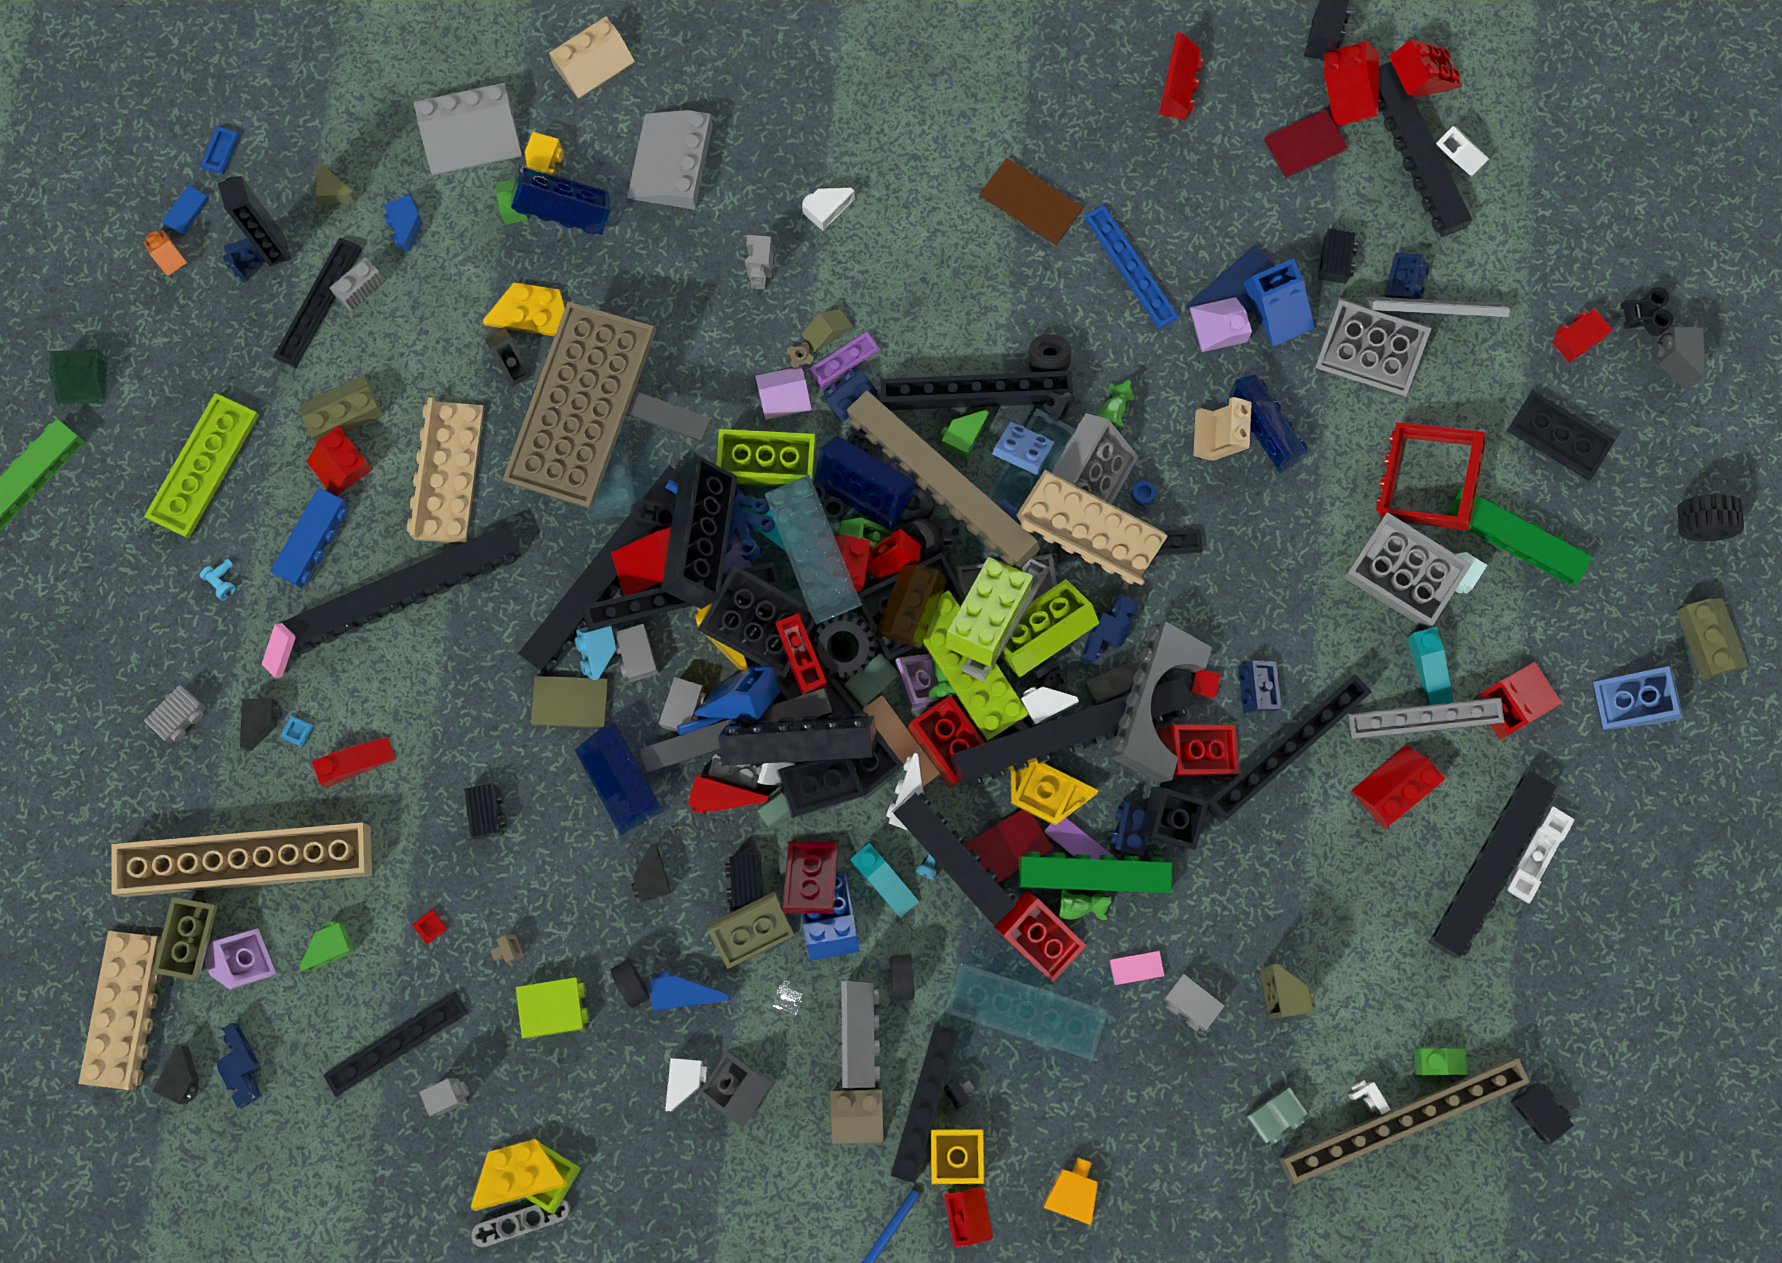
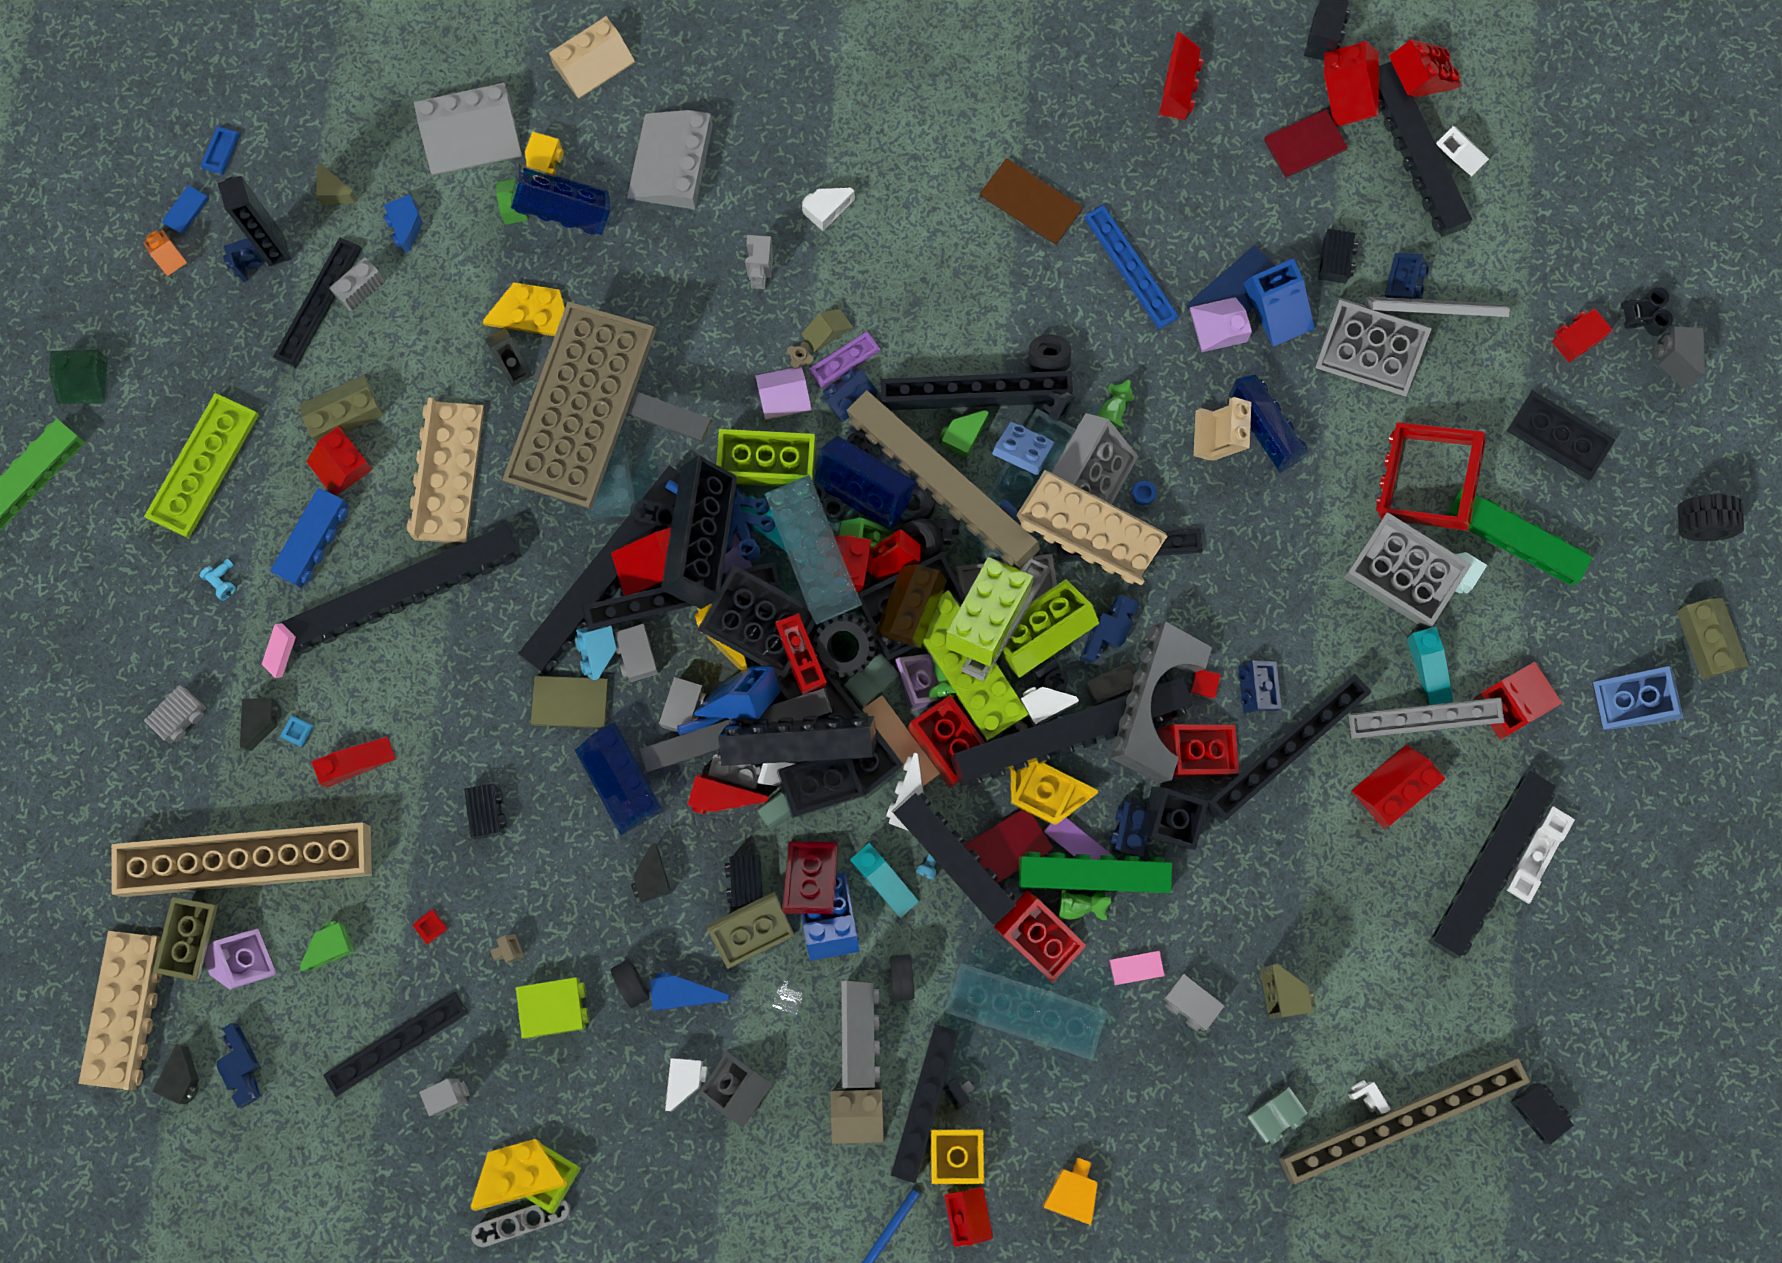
bright green slope [1414,1048,1467,1075] -> none

